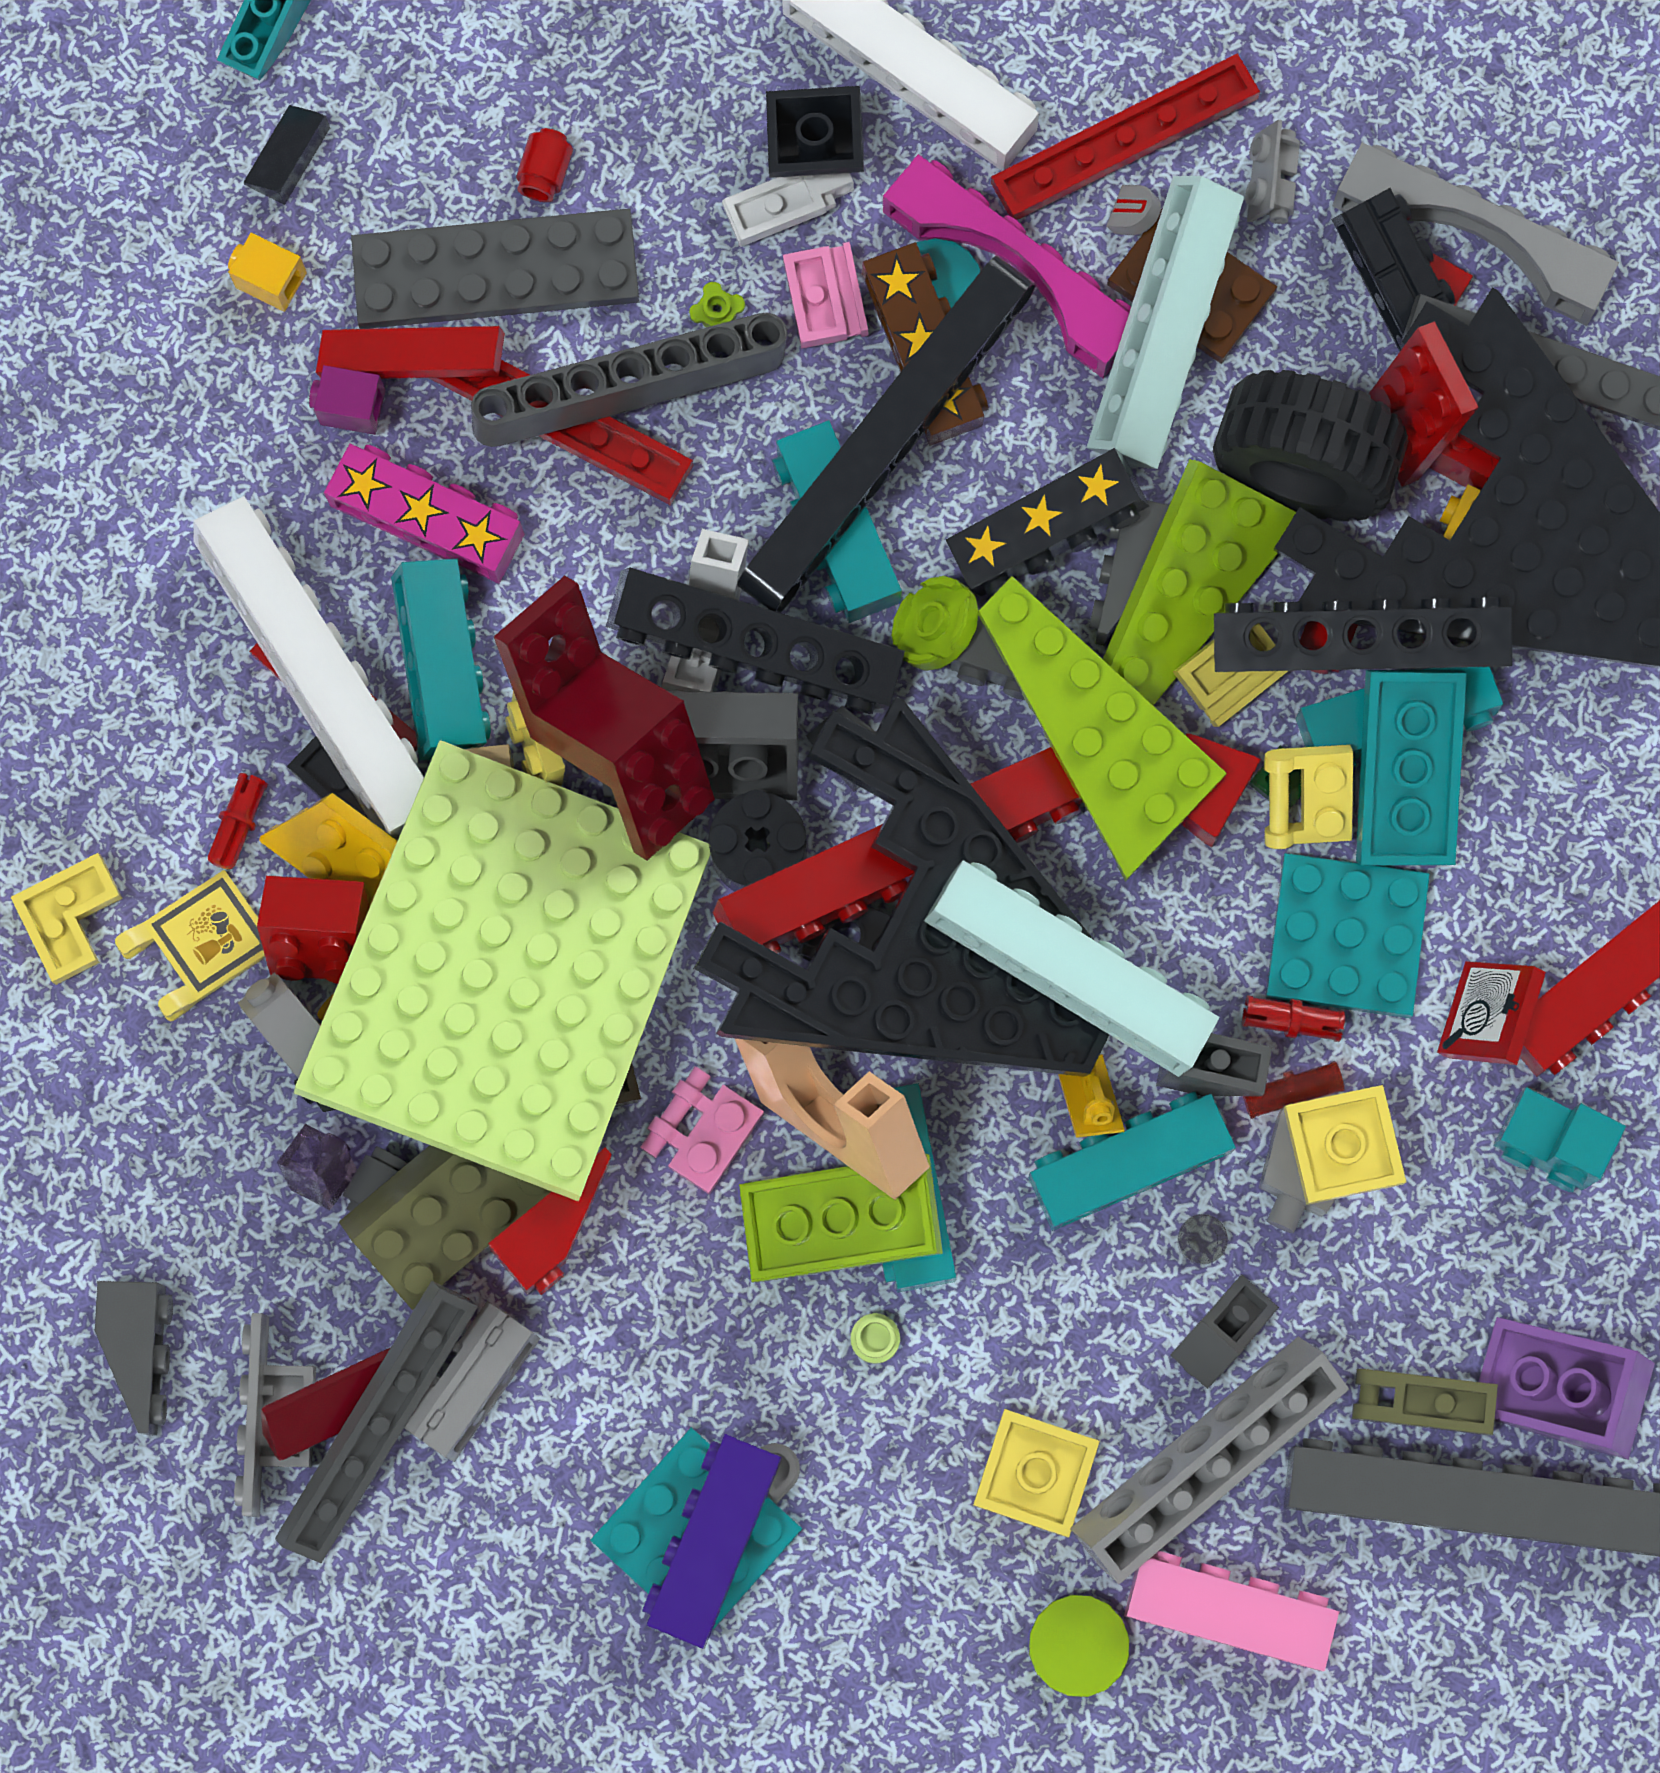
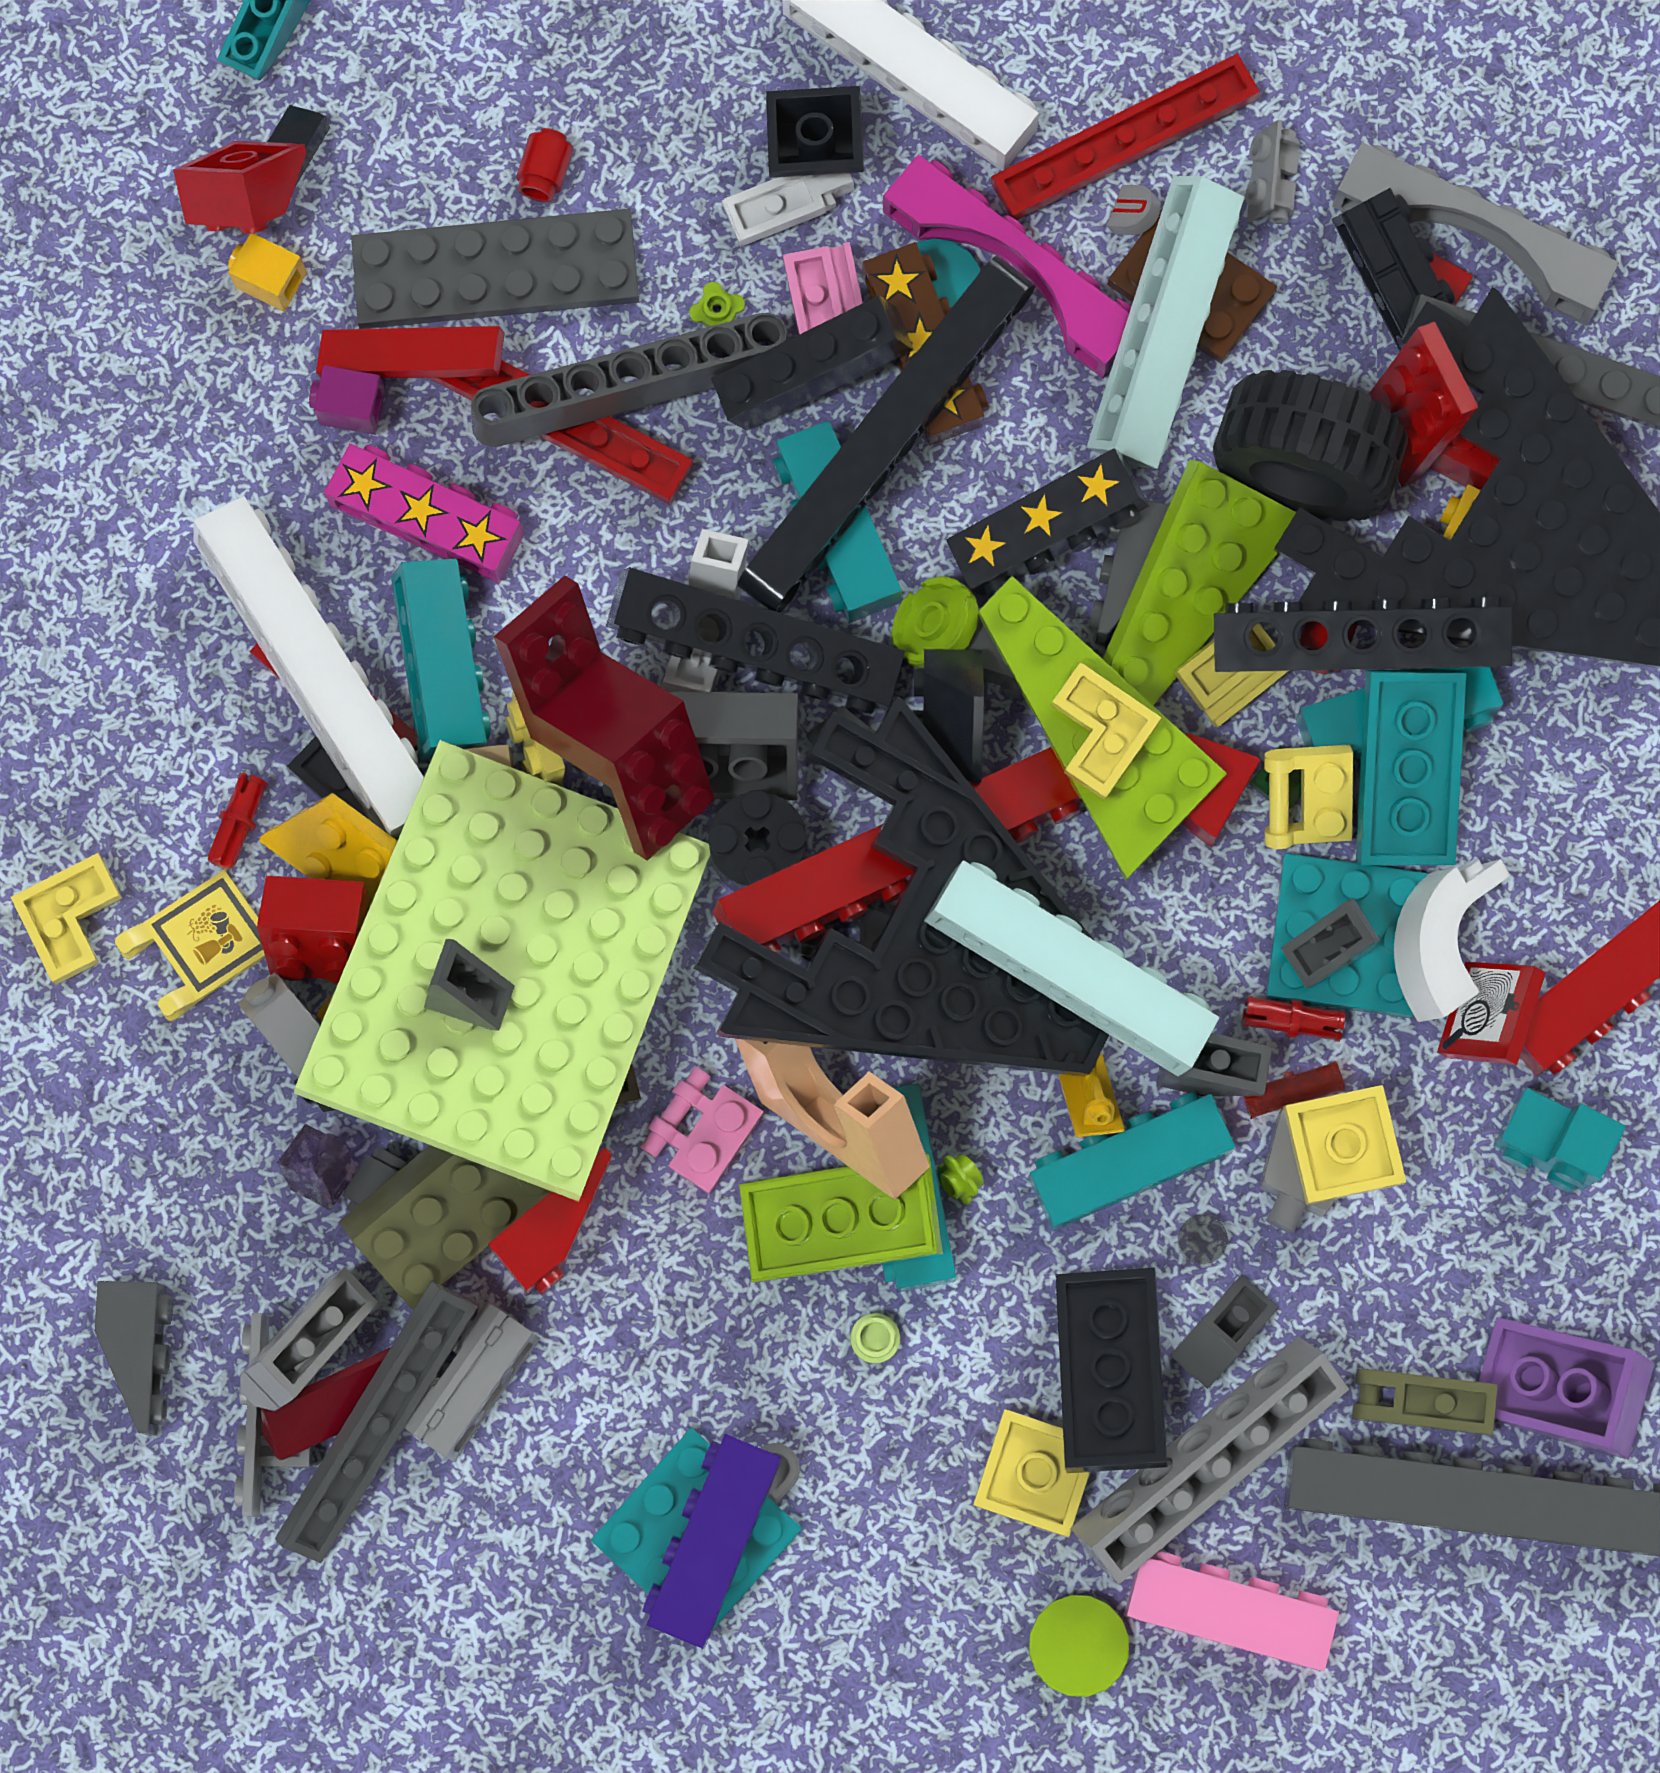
none -> red slope [173,141,306,234]
none -> light grey piece [240,1267,379,1411]
none -> dark grey slope [424,939,515,1031]
none -> black brick [711,295,914,431]
none -> black slope [913,649,984,783]
none -> lime plate [937,1154,984,1205]
none -> light yellow plate [1051,662,1162,801]
none -> black plate [1055,1267,1168,1473]
none -> dark grey slope [1281,898,1380,989]
none -> white arch [1394,859,1510,1022]

